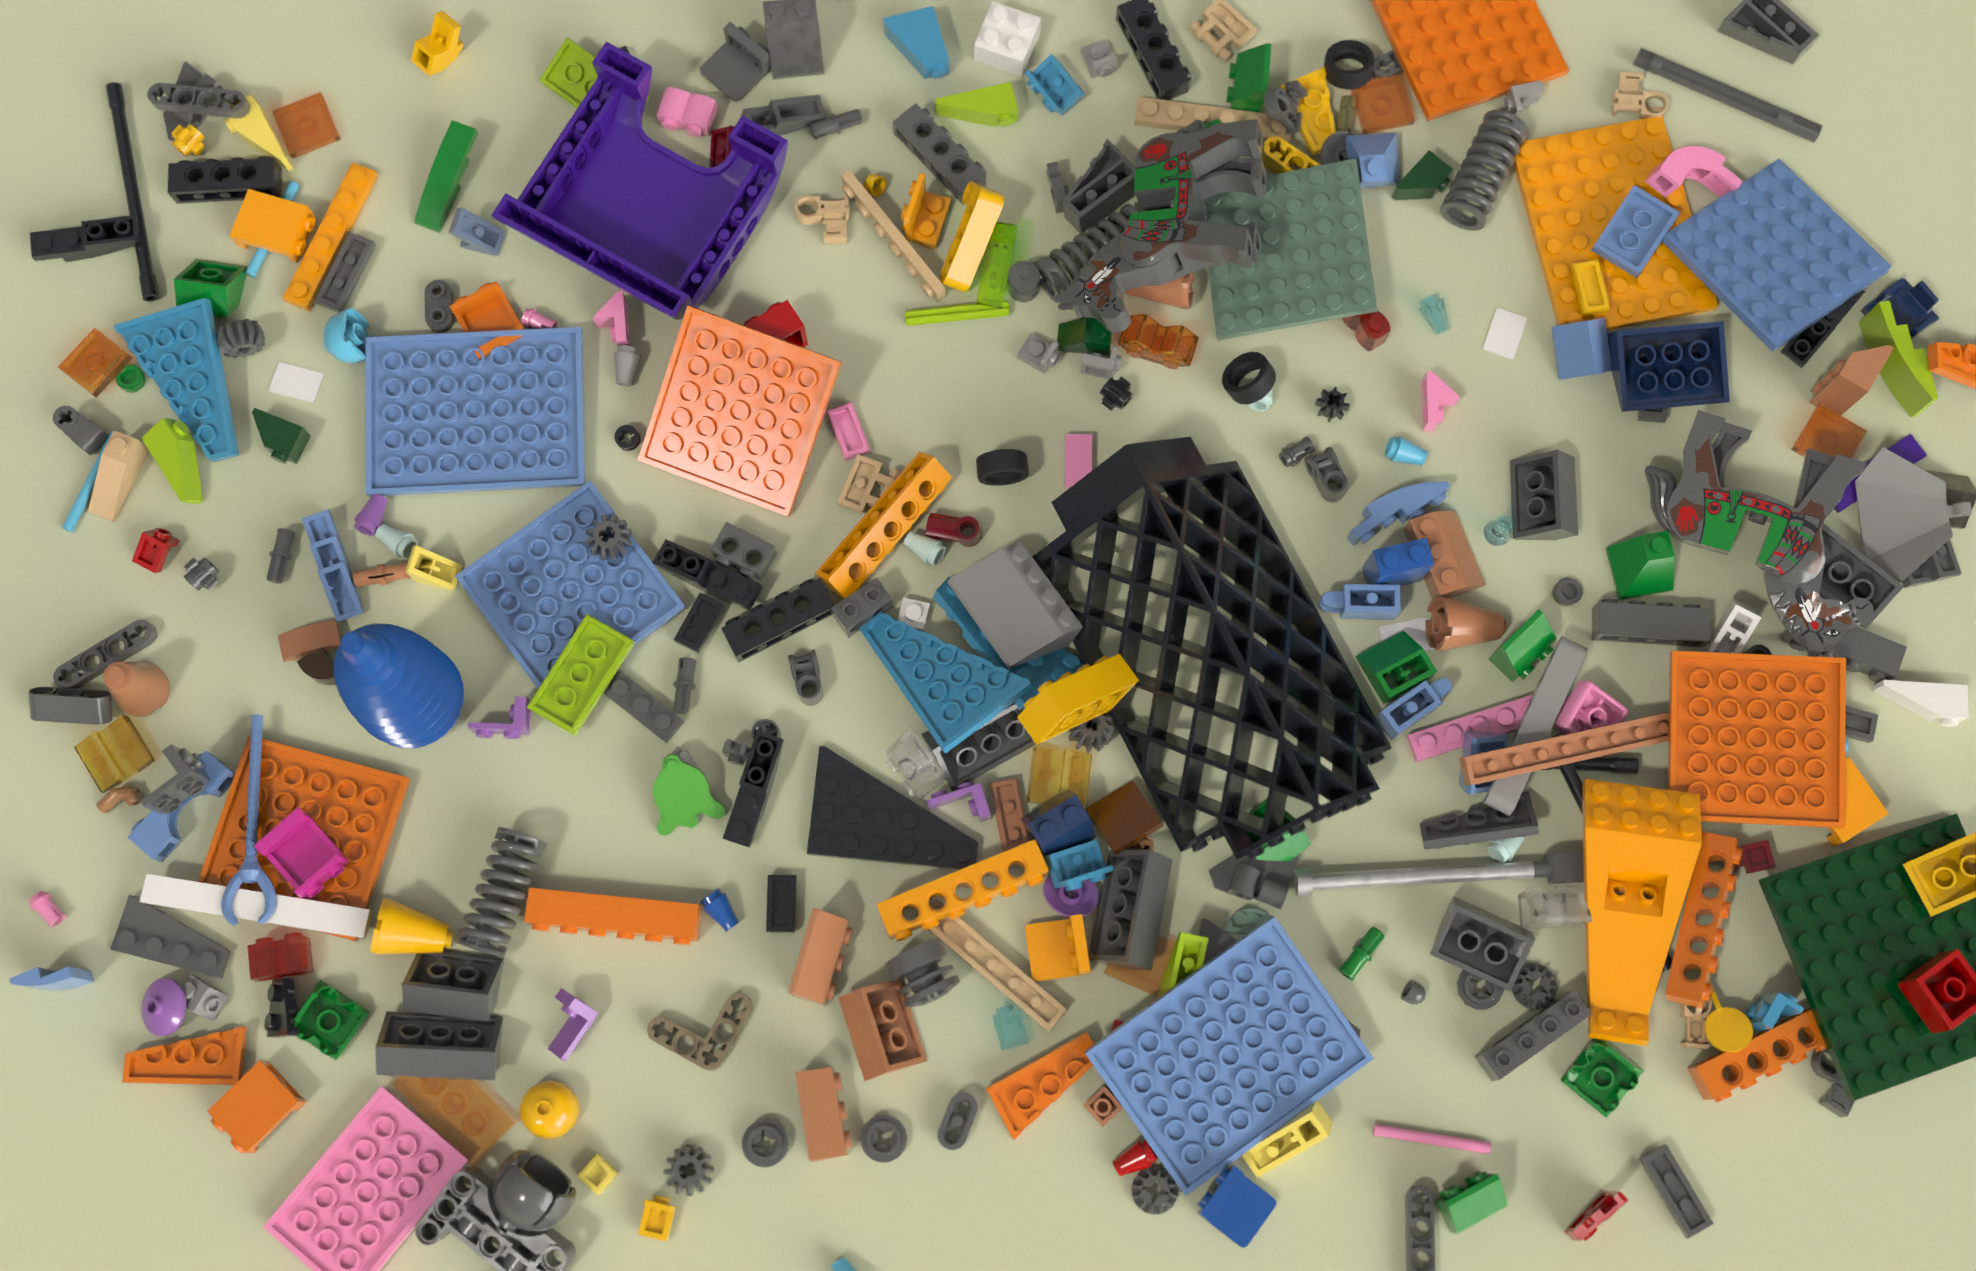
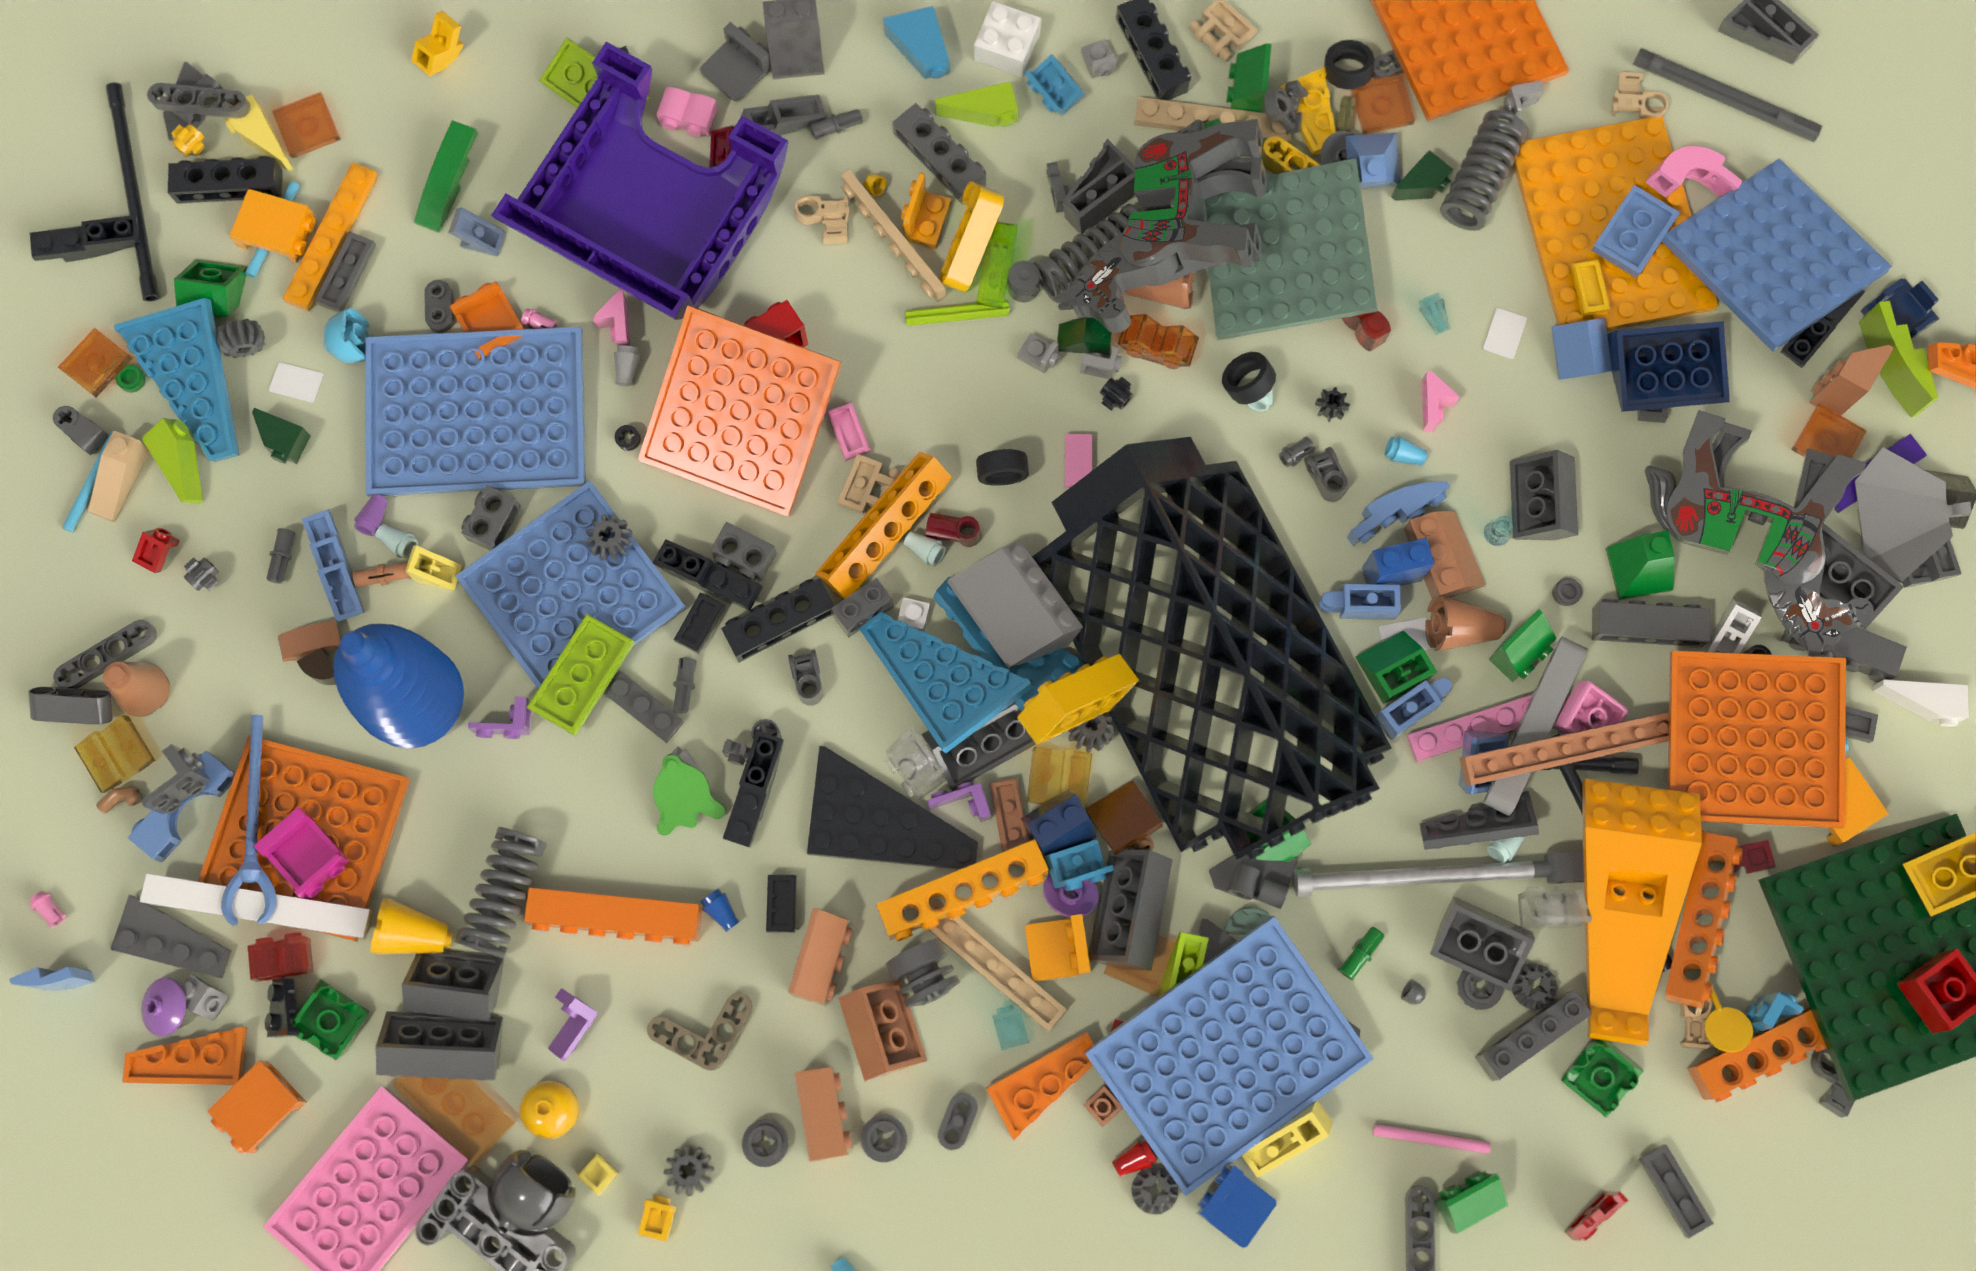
none -> dark grey brick [461,485,521,551]

